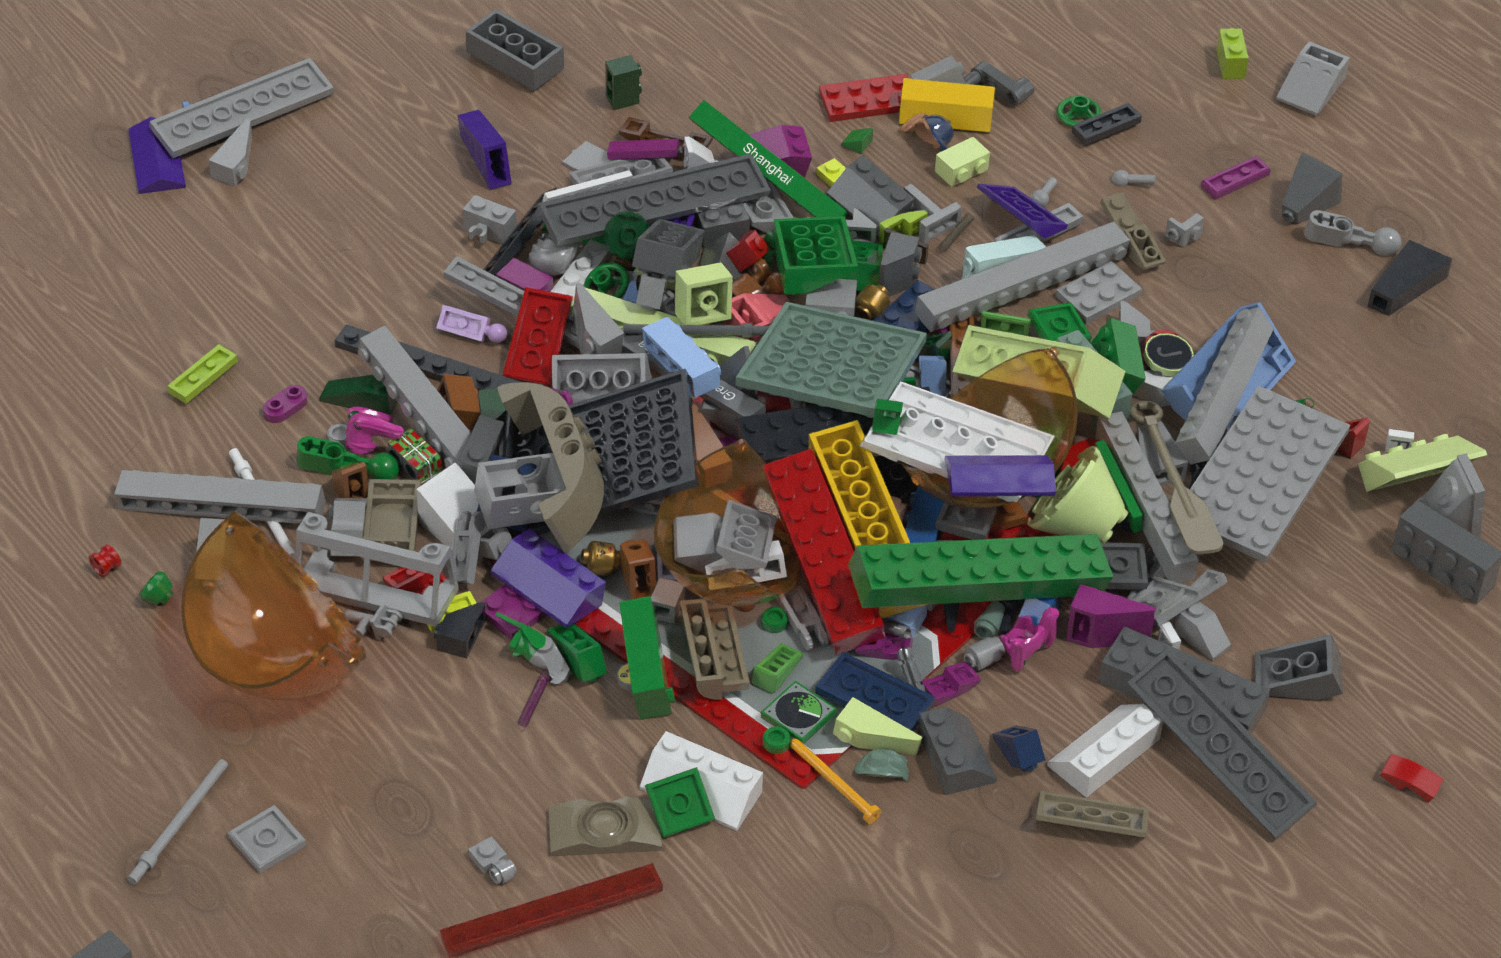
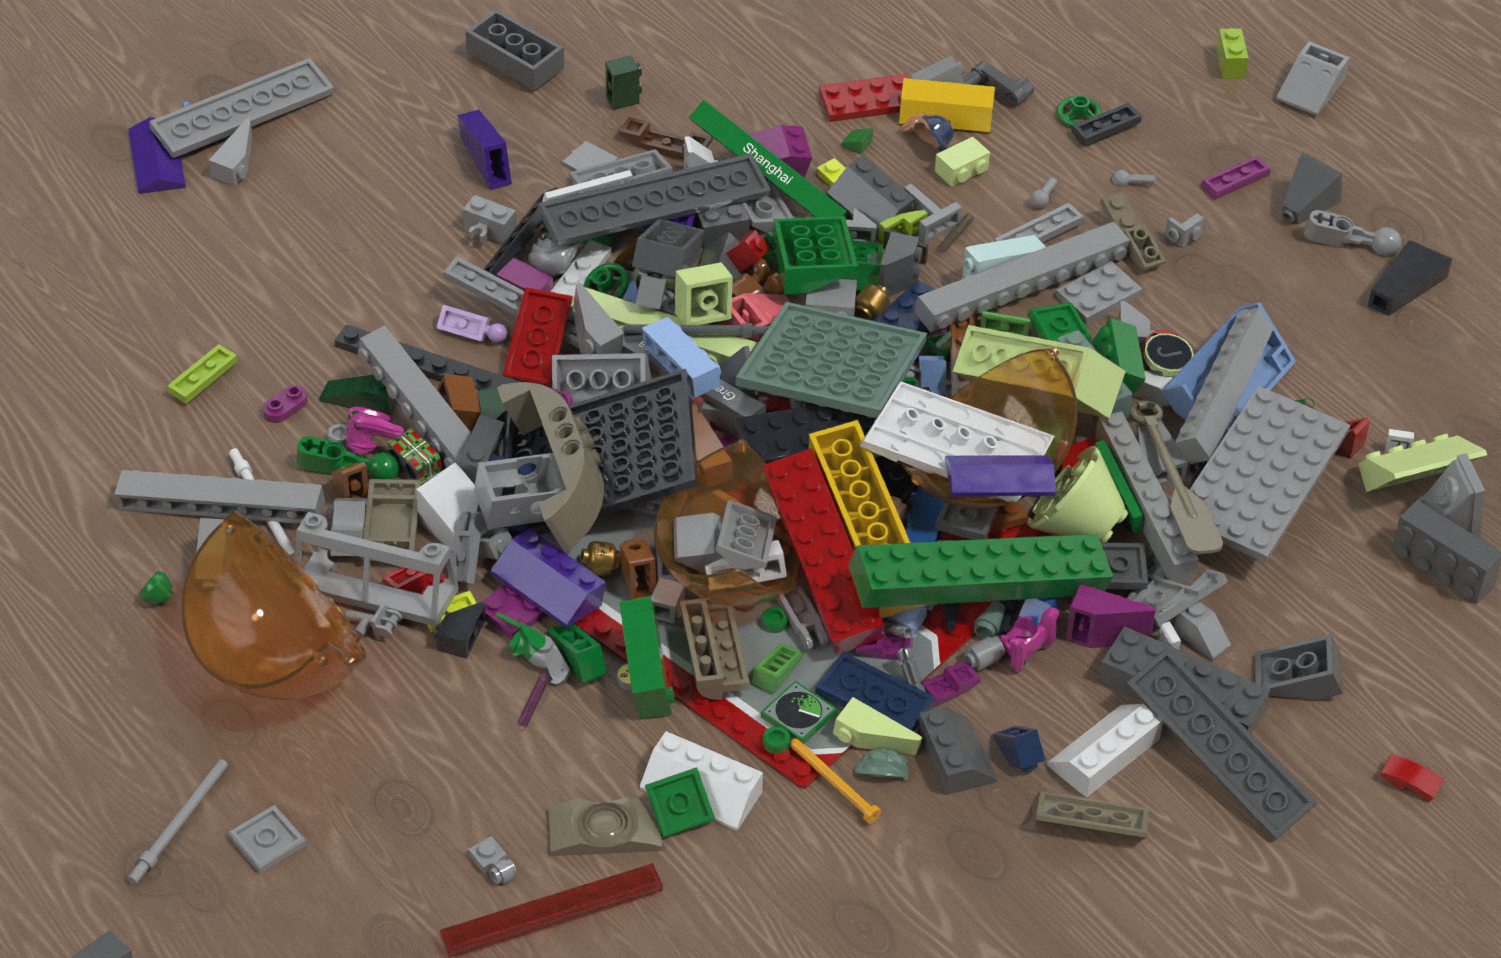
red wheel [88,544,122,577] -> none
dark green tile [604,211,649,259] -> none
magenta tile [607,139,679,160] -> none
green slope [872,398,903,435] -> none
dark purple slope [977,184,1068,238] -> none

